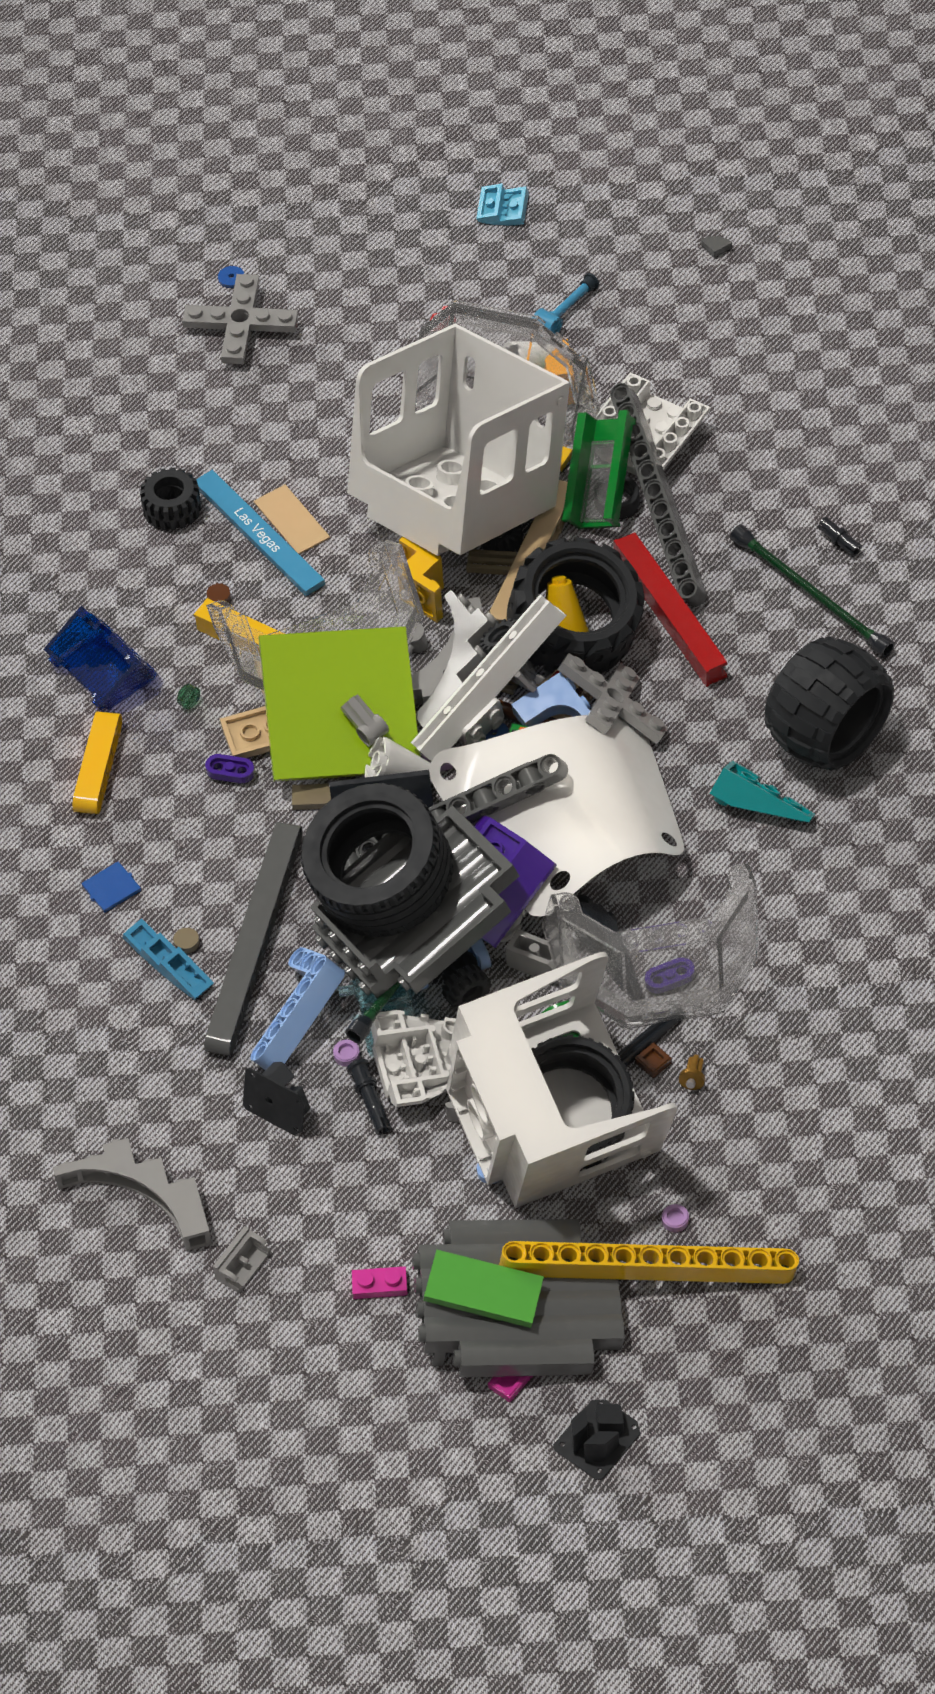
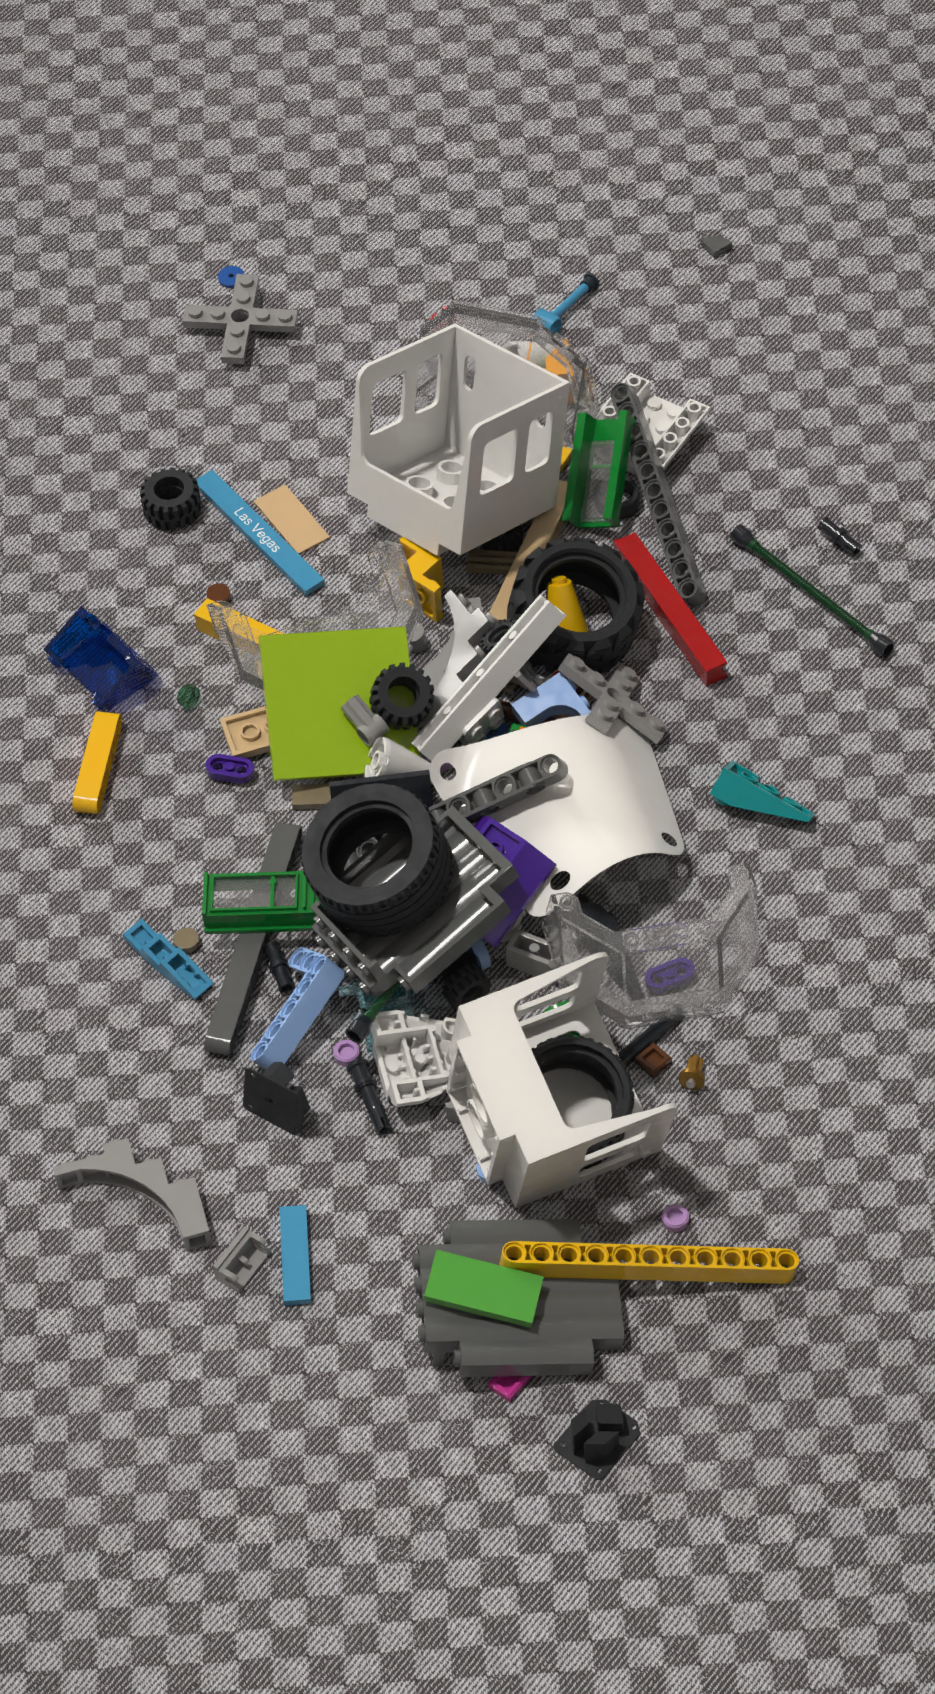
blue piece [81,861,141,913] -> none
dark pink plate [352,1266,408,1299] -> none
medium azure slope [476,183,529,226] -> none
black tyre [765,636,894,771] -> none
none -> green piece [202,871,325,934]
none -> black pin [264,941,295,993]
none -> dark azure tile [279,1205,311,1306]
none -> black tyre [369,663,435,730]

